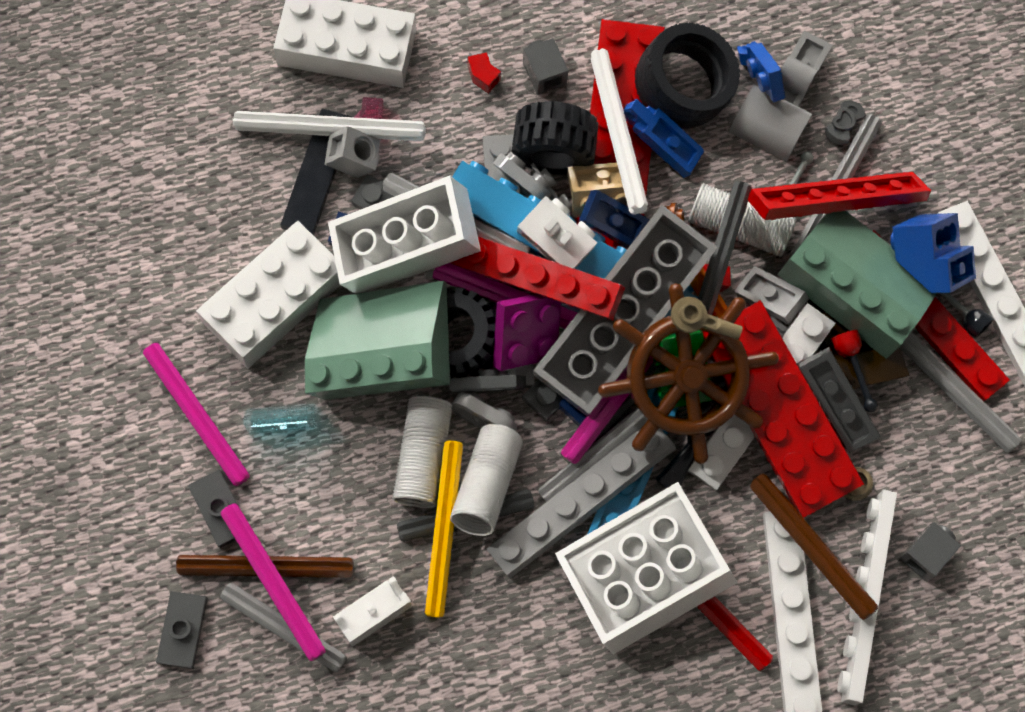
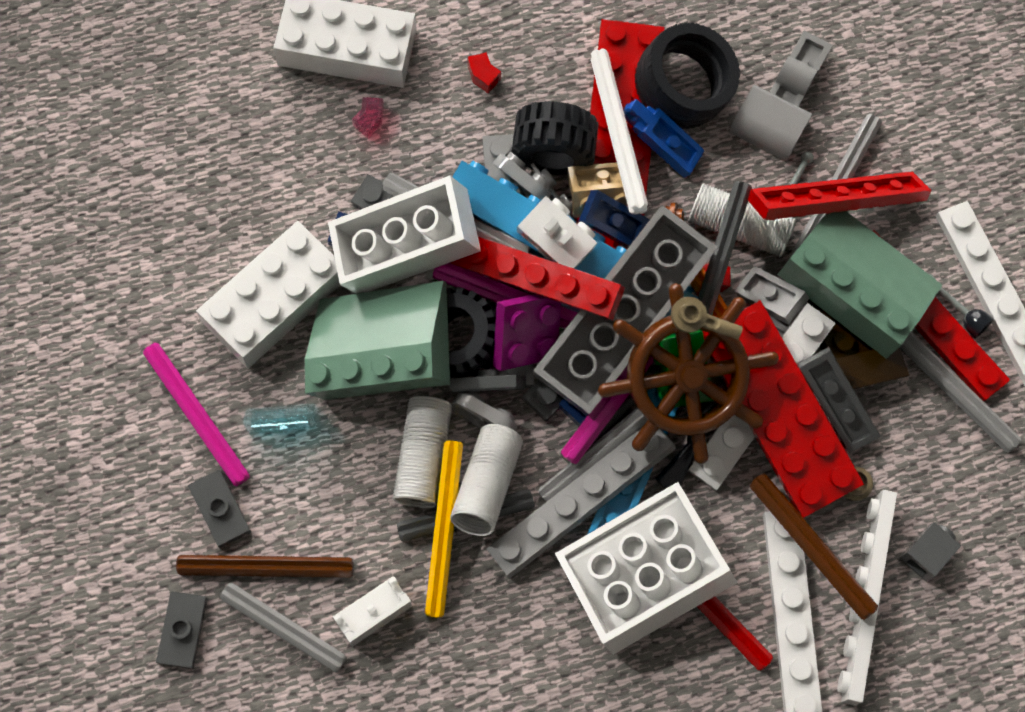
dark pink axle [221,503,326,661] -> none
white axle [233,111,426,141] -> none
black tile [280,108,352,236] -> none
light grey brick [324,126,381,178] -> none
dark grey brick [523,38,569,95] -> none
blue hinge [737,41,785,102] -> none
dark grey piece [825,100,866,145] -> none
hinge [831,329,878,413] -> none
blue piece [890,213,976,293] -> none

